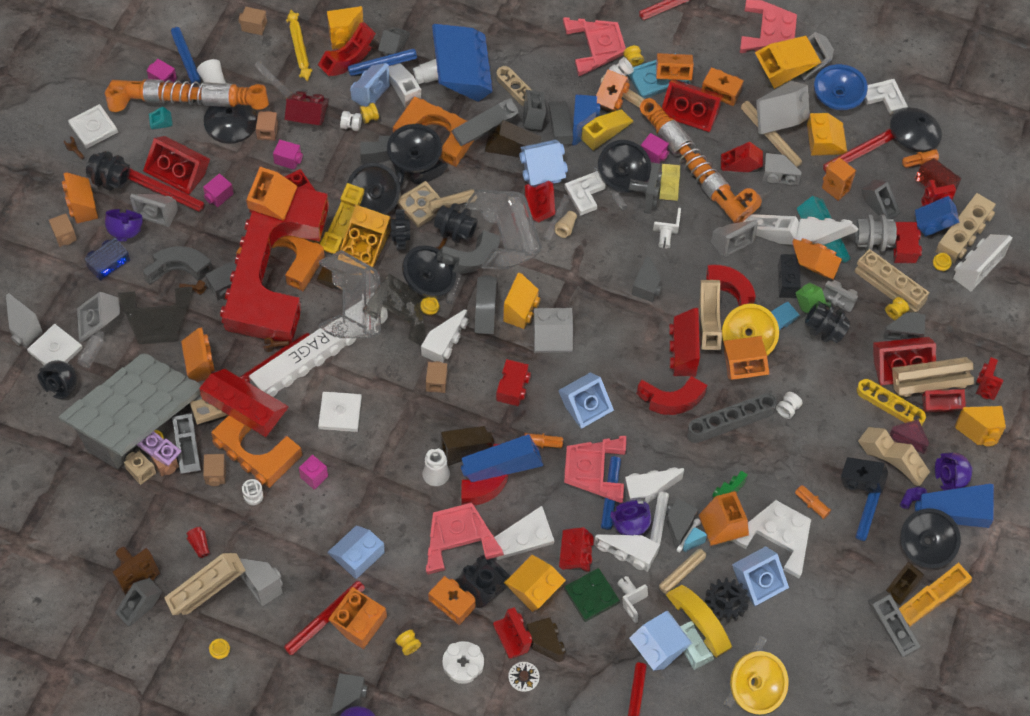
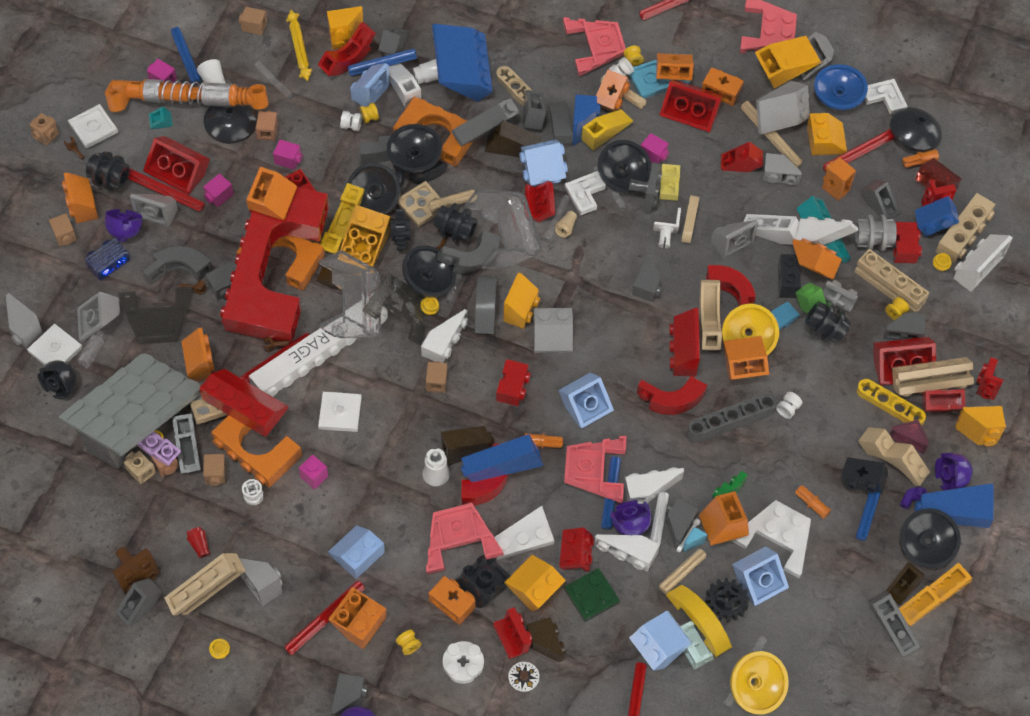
dark red slope [284,91,329,125] -> none
white bracket [618,576,648,623] -> none
orange piece [640,98,762,223] -> none
none -> medium nougat brick [29,113,59,146]
none -> tan beam [681,195,699,243]

